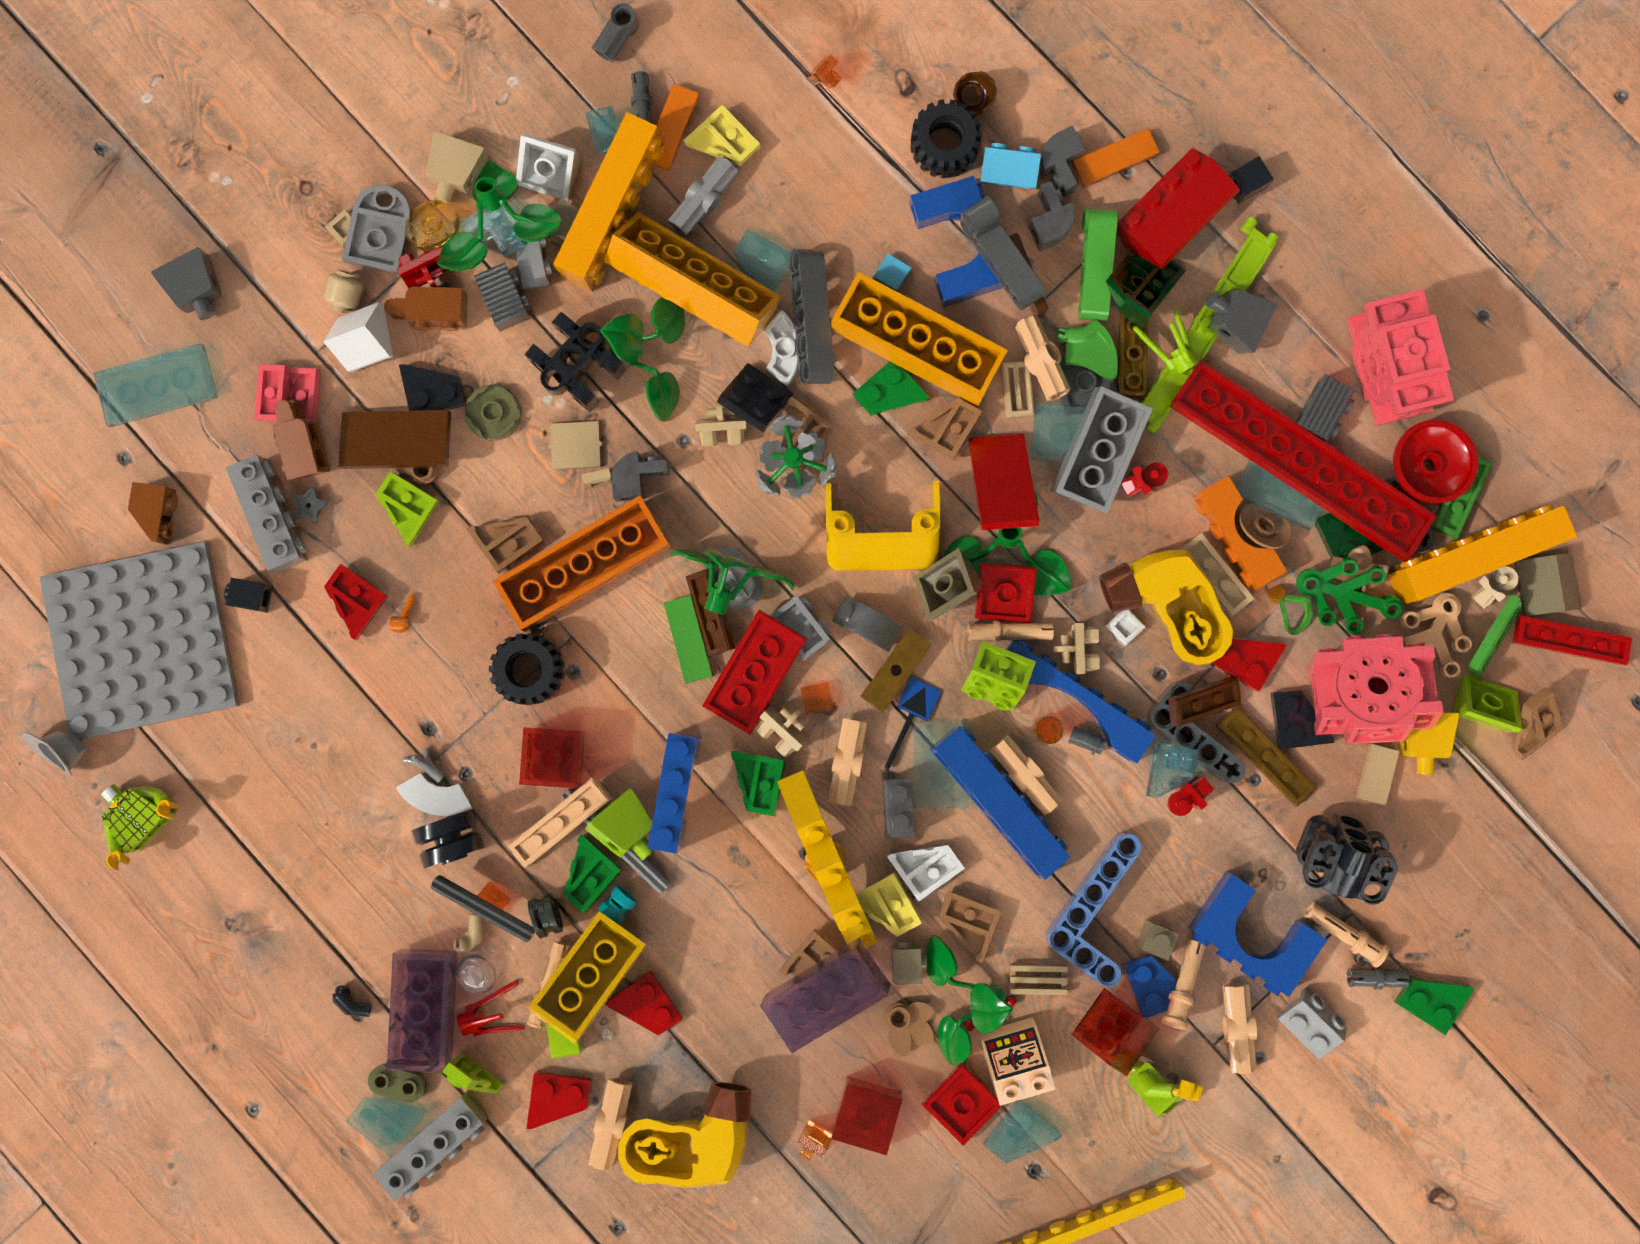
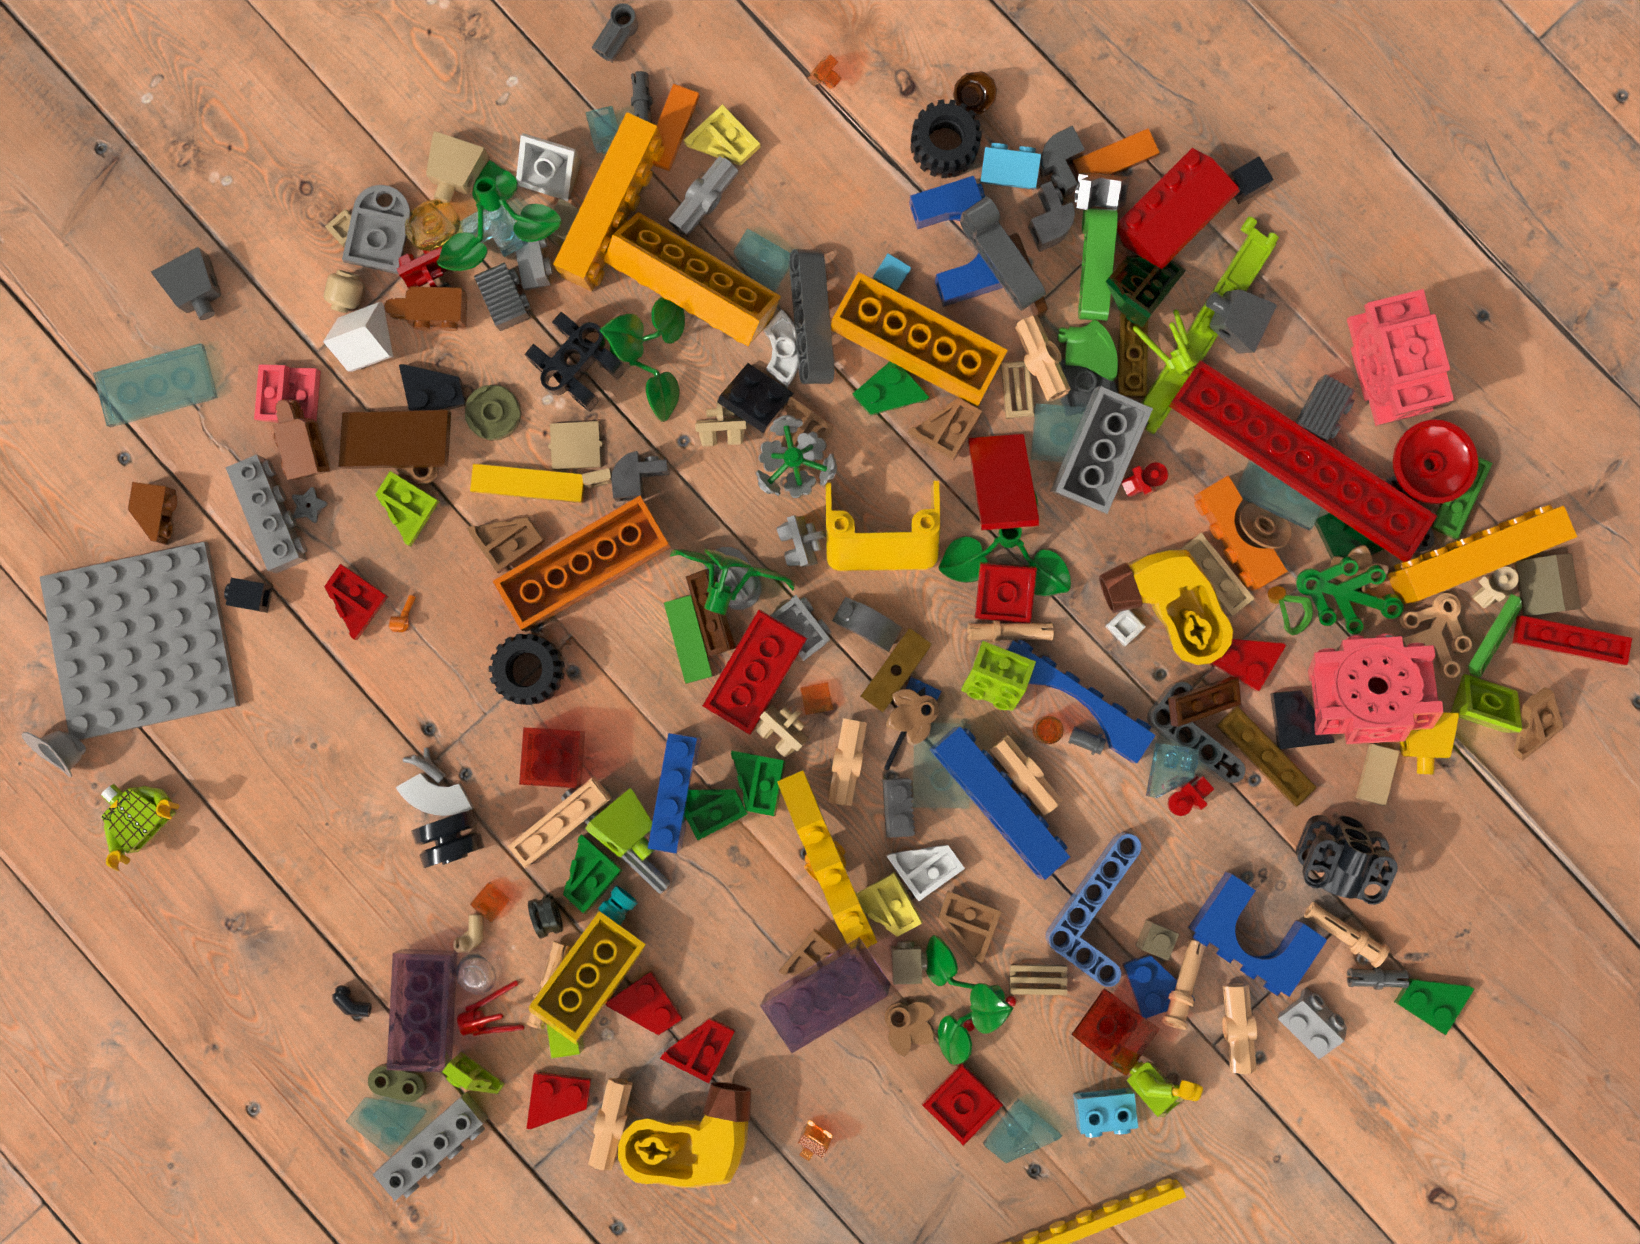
dark grey axle [430,875,535,942] -> none
clear red brick [831,1076,903,1156] -> none
dark tan slope [914,548,984,622] -> none
light nougat piece [978,1017,1055,1106] -> none
tan hips [1053,623,1100,675] -> none
none -> yellow tile [470,464,584,503]
none -> red wing [660,1017,735,1084]
none -> green wing [685,789,748,841]
none -> light grey hips [777,515,826,566]
none -> medium nougat plate [886,689,940,745]
none -> medium azure brick [1073,1088,1138,1138]
none -> flat silver brick [1075,173,1129,210]

